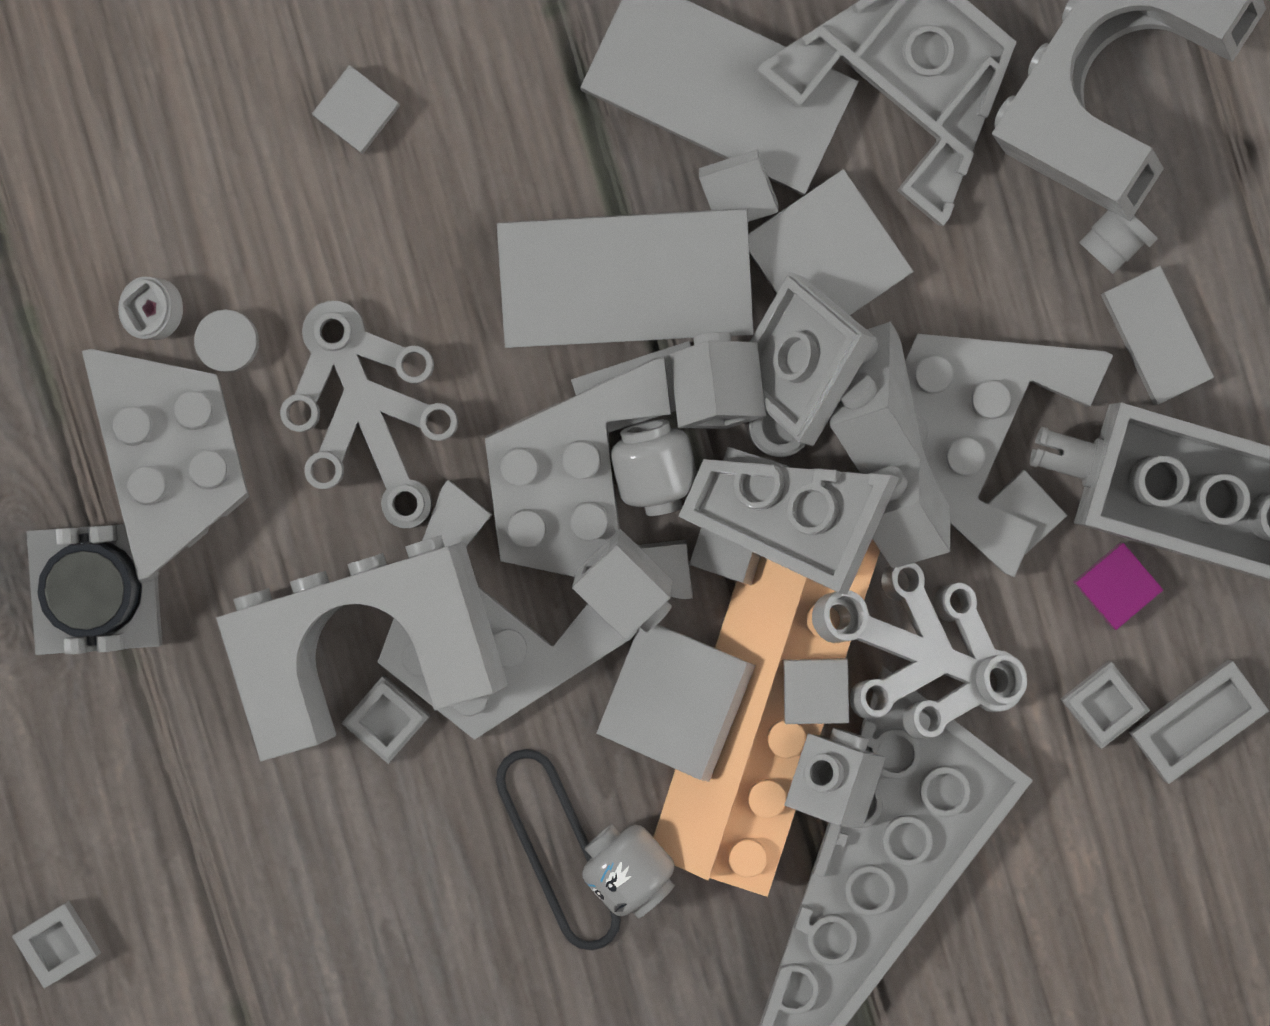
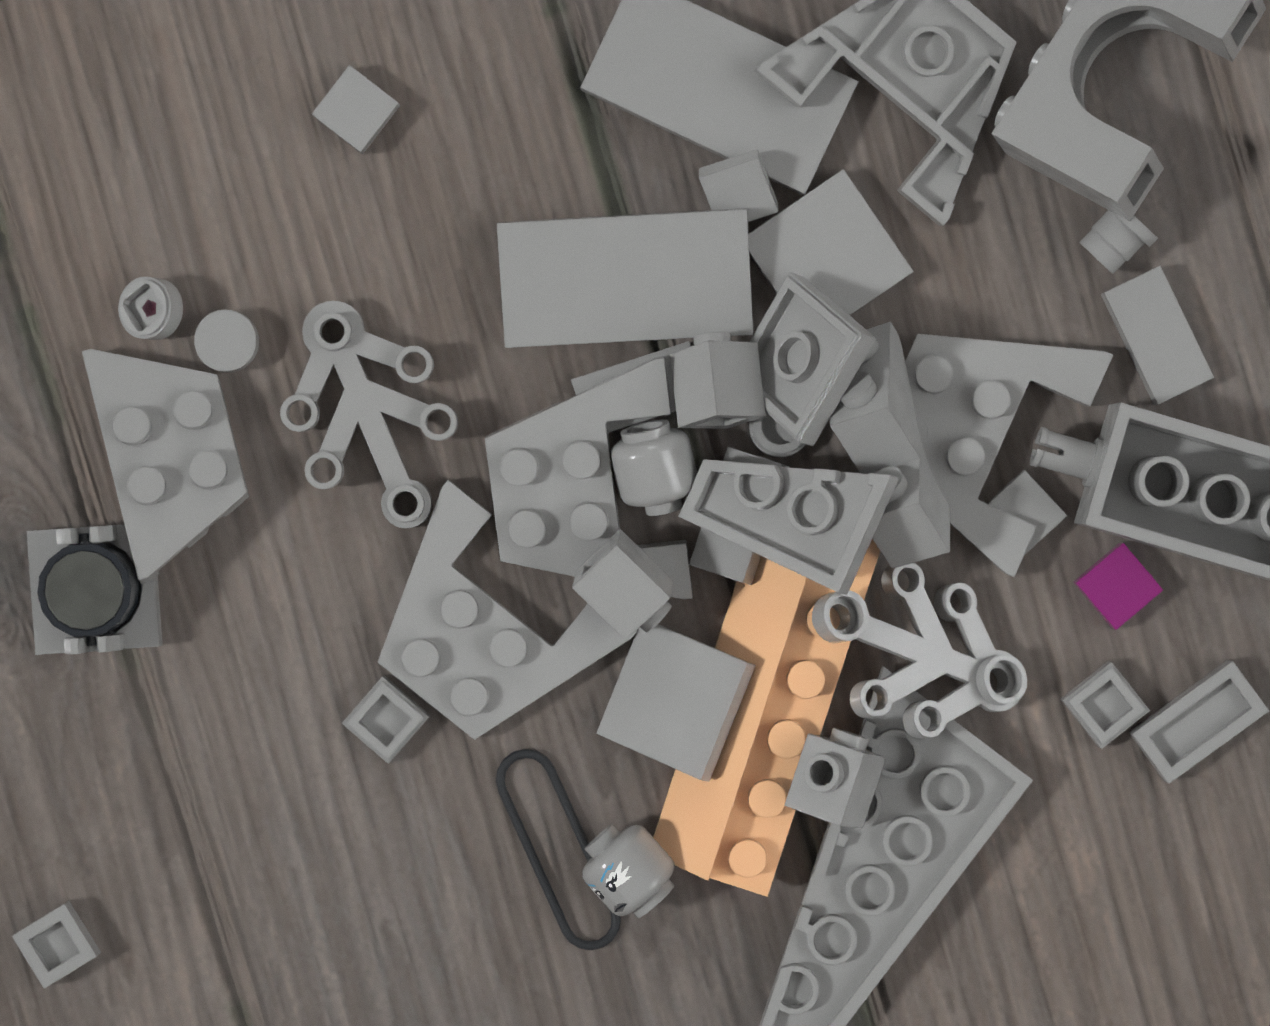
light grey arch [216,535,508,762] -> none
light grey tile [783,658,849,724] -> none

